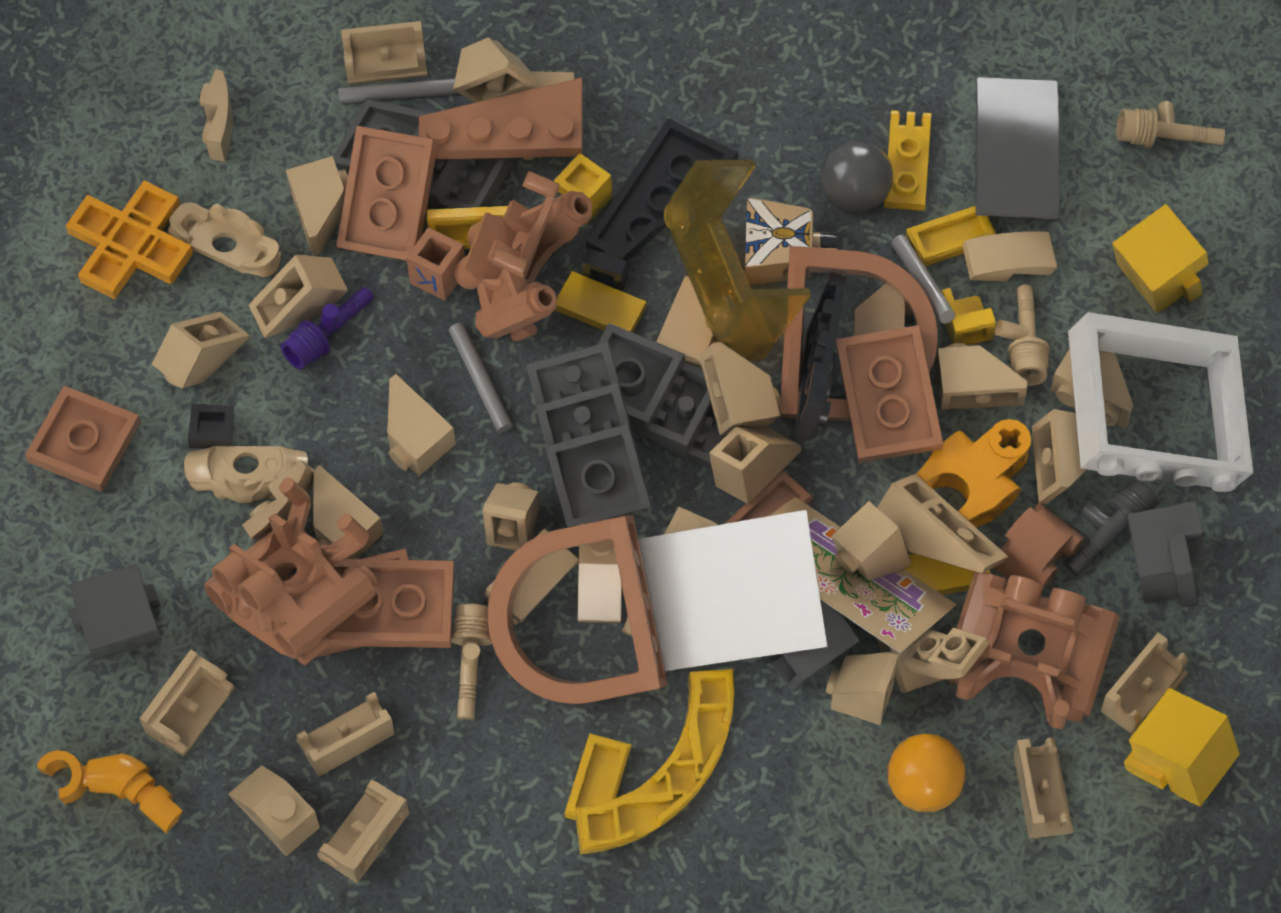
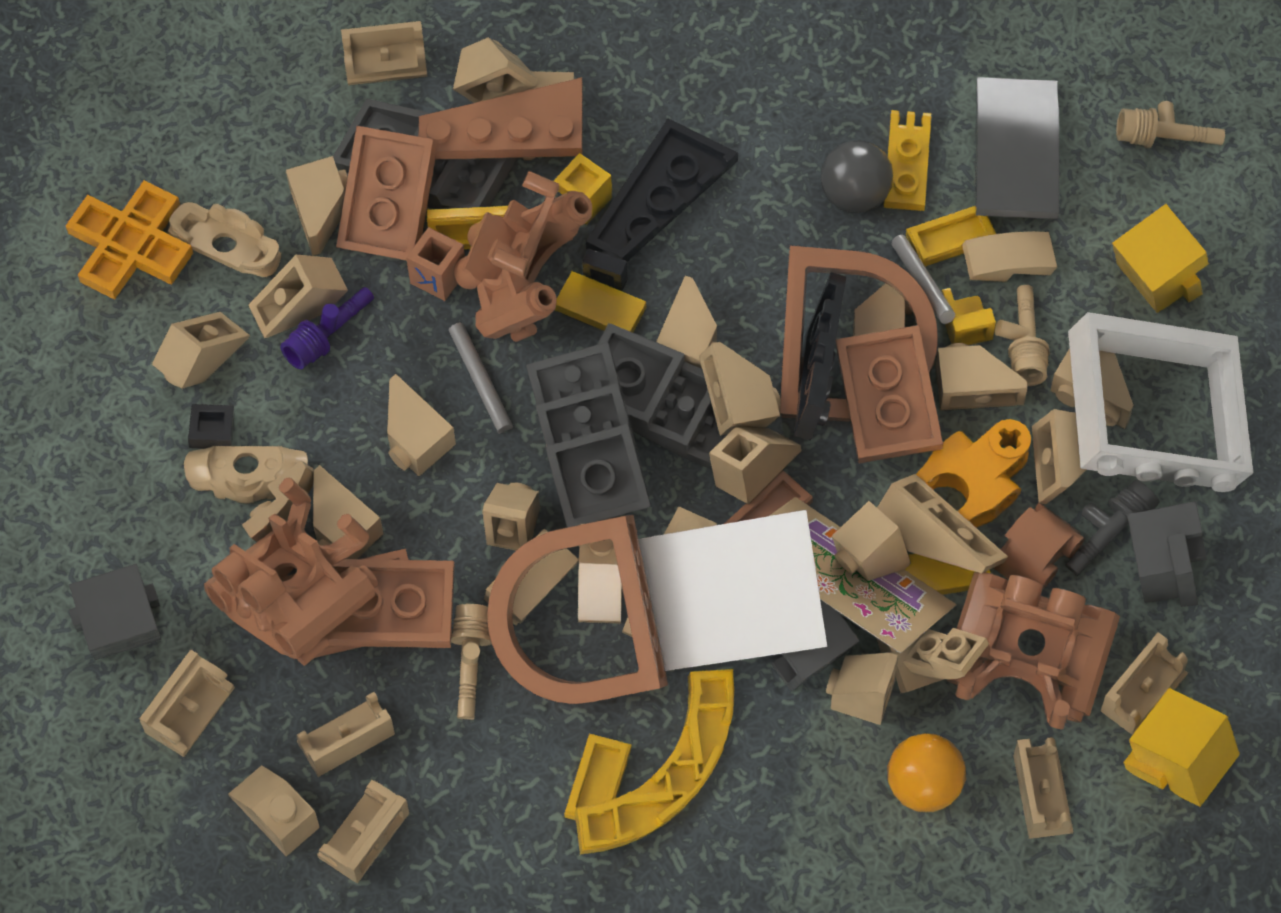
nougat plate [25,386,141,492] -> none
light orange piece [37,750,183,834] -> none
tan slope [200,69,233,162] -> none
light grey bar [338,79,459,104] -> none
clear yellow windscreen [664,160,811,361] -> none
torso [744,198,837,285] -> none

